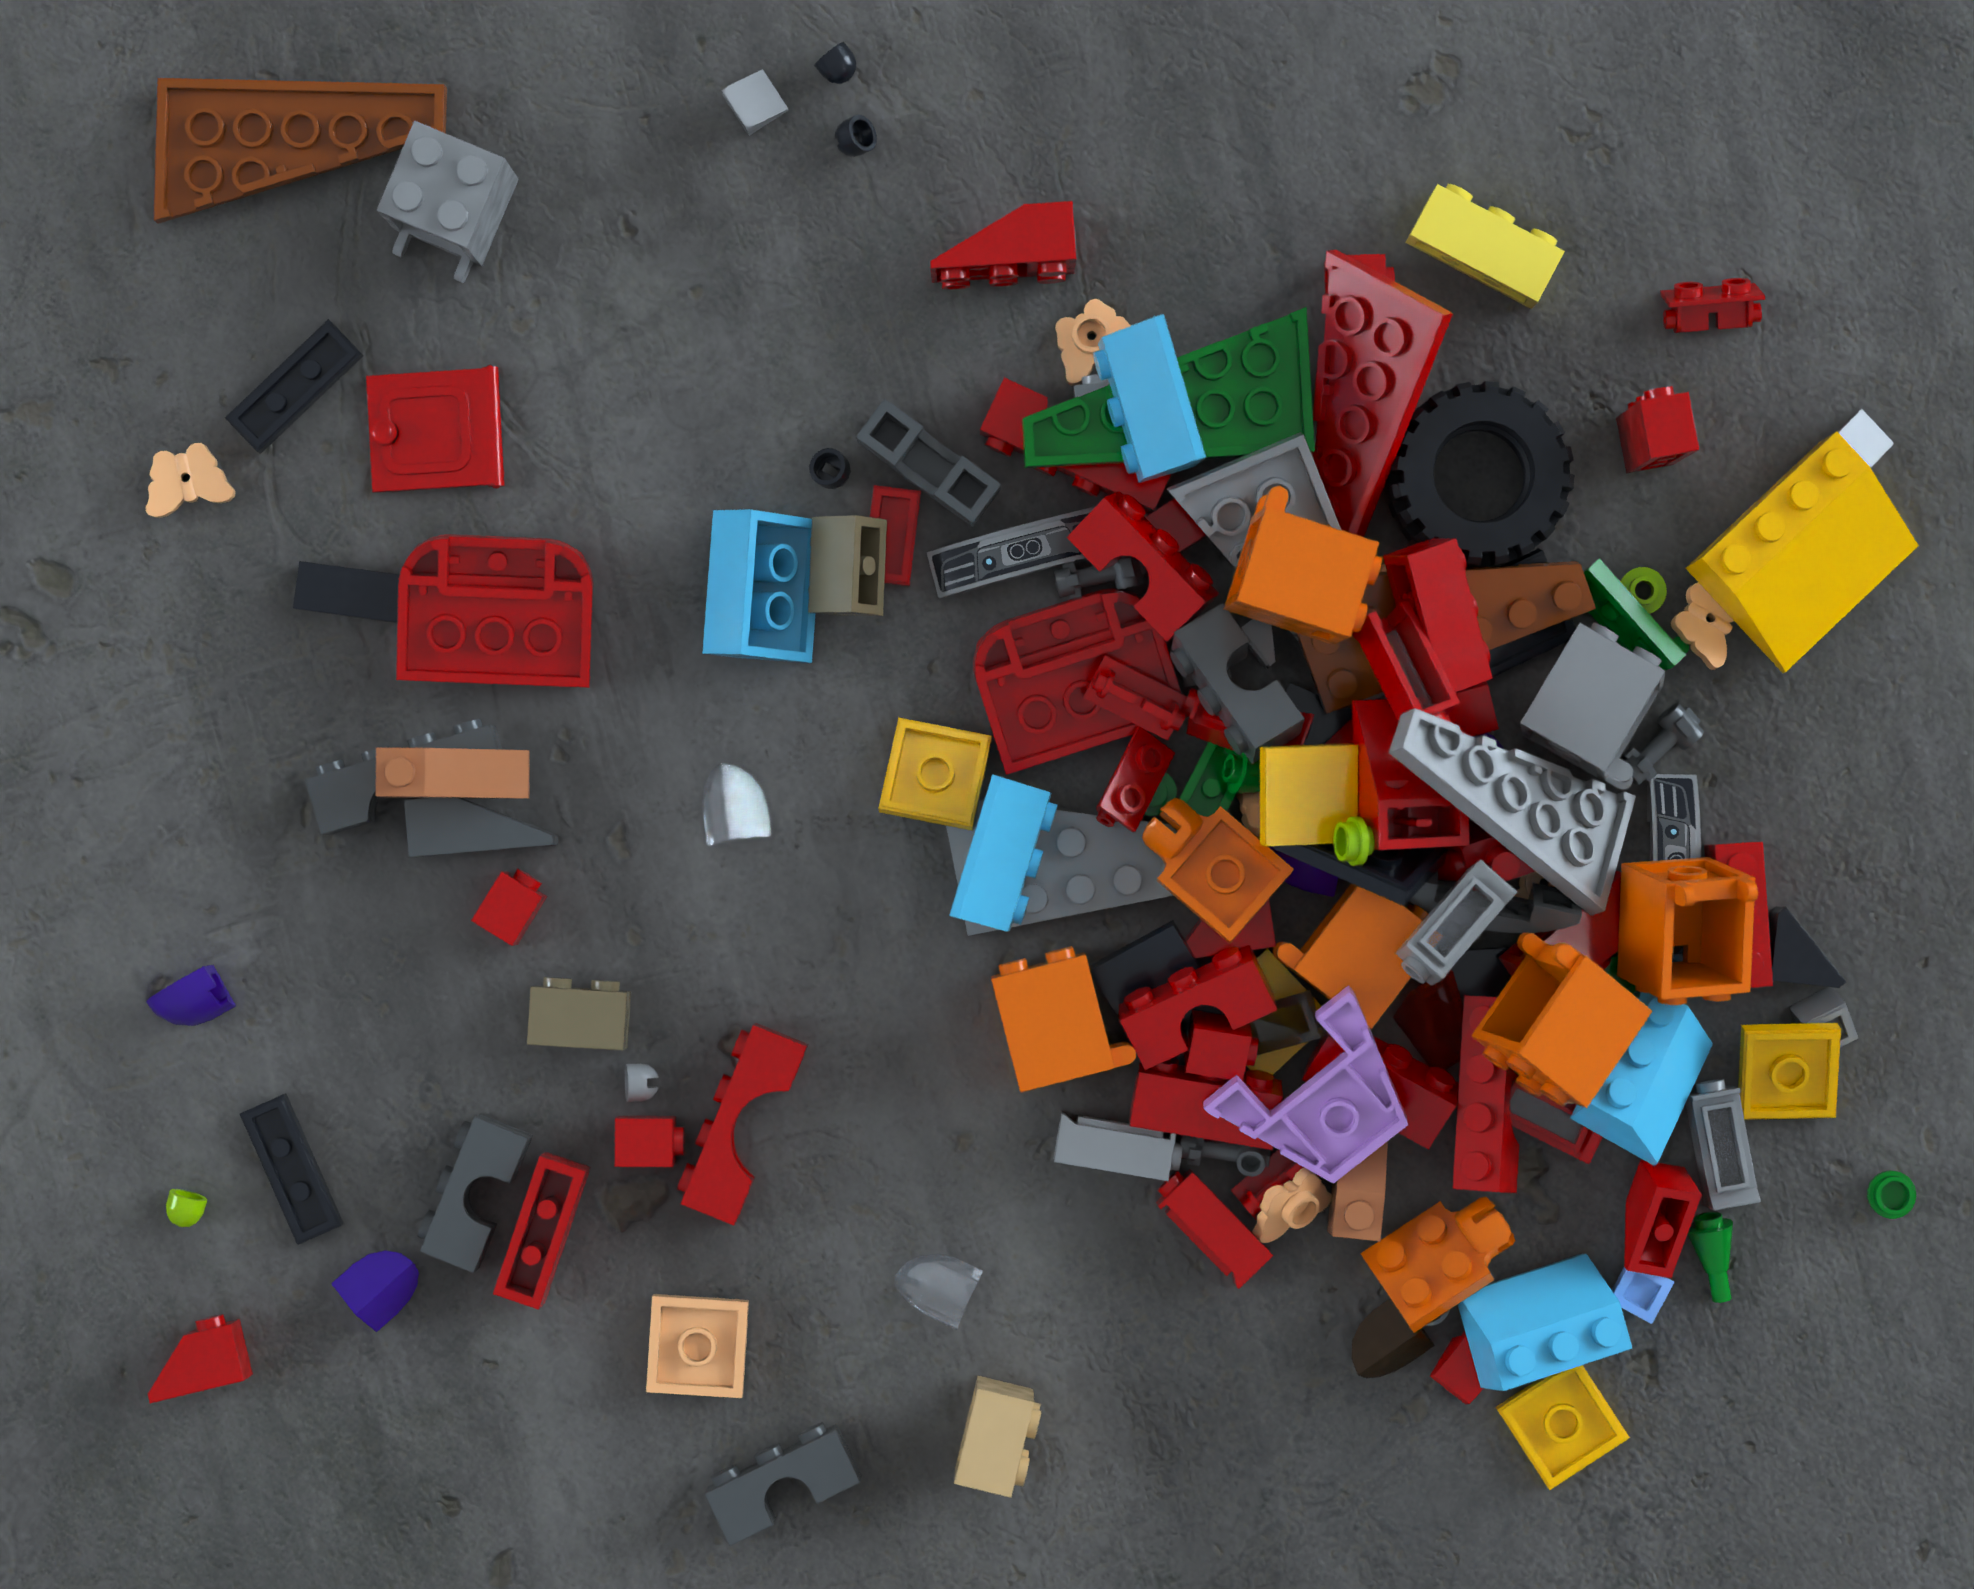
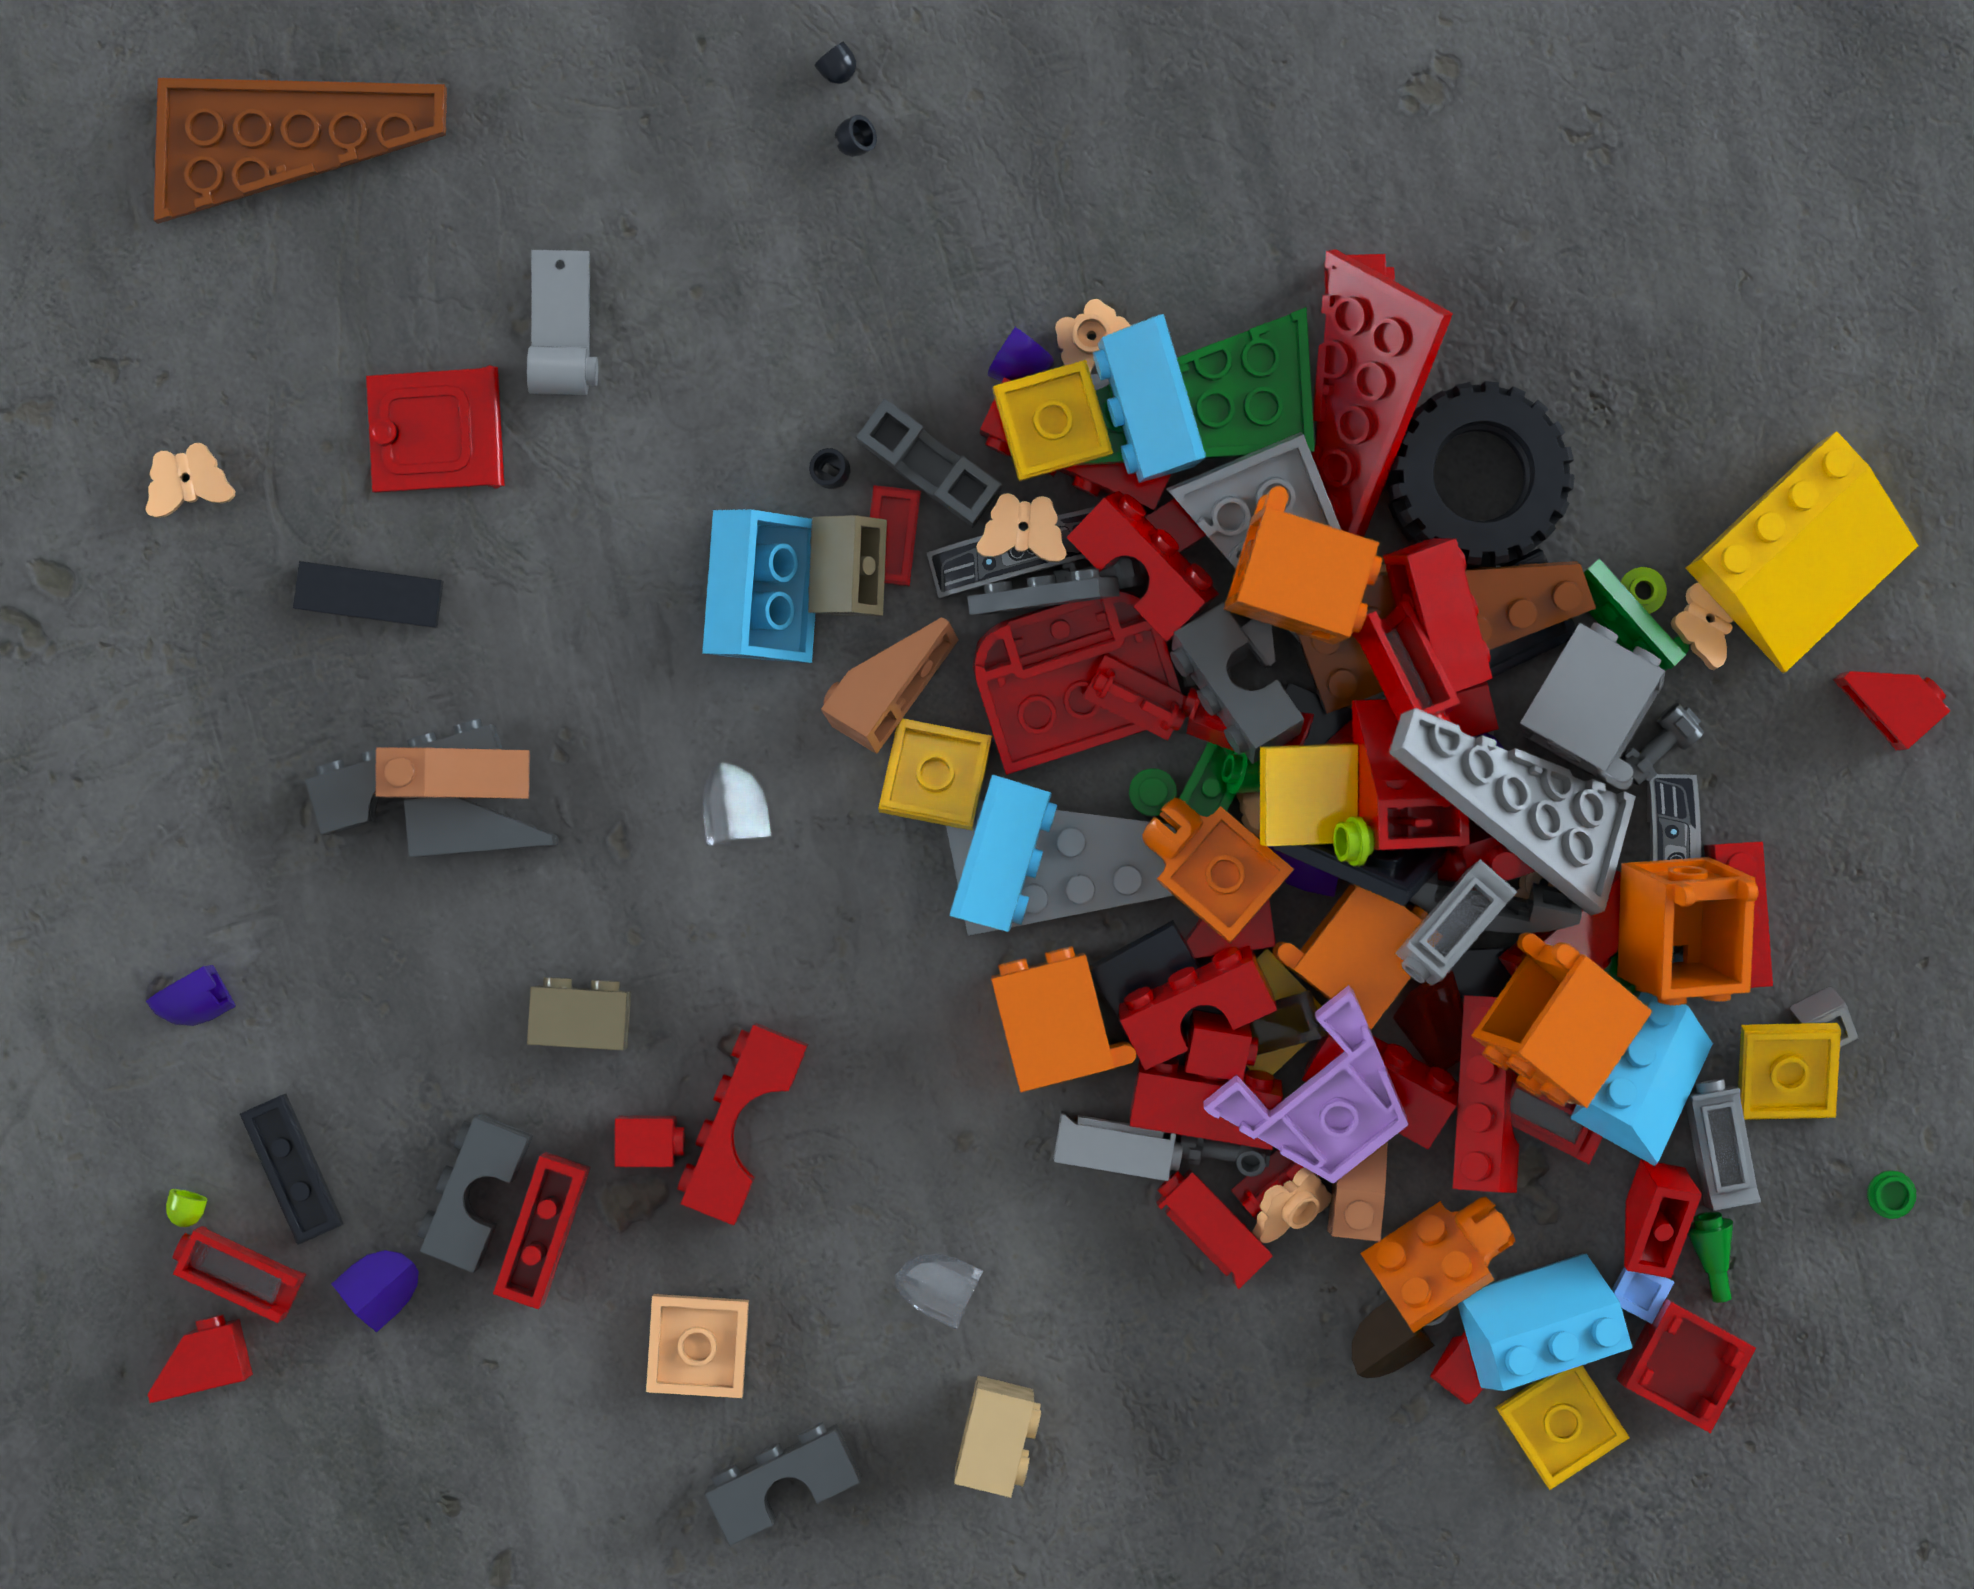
black tile [225,319,364,454] -> none
light grey container [376,120,519,283] -> none
red plate [396,534,594,688] -> none
red brick [471,868,548,946] -> none
light grey hinge [625,1063,659,1102] -> none
light grey slope [721,69,789,136] -> none
red slope [930,201,1076,290] -> none
red hinge [1096,726,1175,833] -> none
light yellow brick [1405,184,1565,309] -> none
red brick [1616,386,1700,474] -> none
red hinge [1660,278,1765,333] -> none
black slope [1768,906,1846,988] -> none
slope [1837,409,1894,468] -> none
none -> red window [172,1226,307,1323]
none -> light grey door [527,250,598,395]
none -> nougat slope [821,617,959,754]
none -> dark grey plate [967,569,1120,615]
none -> light nougat animal [976,493,1067,563]
none -> dark purple brick [987,327,1054,382]
none -> yellow tile [992,360,1113,481]
none -> red container [1616,1298,1756,1434]
none -> red slope [1833,671,1951,751]

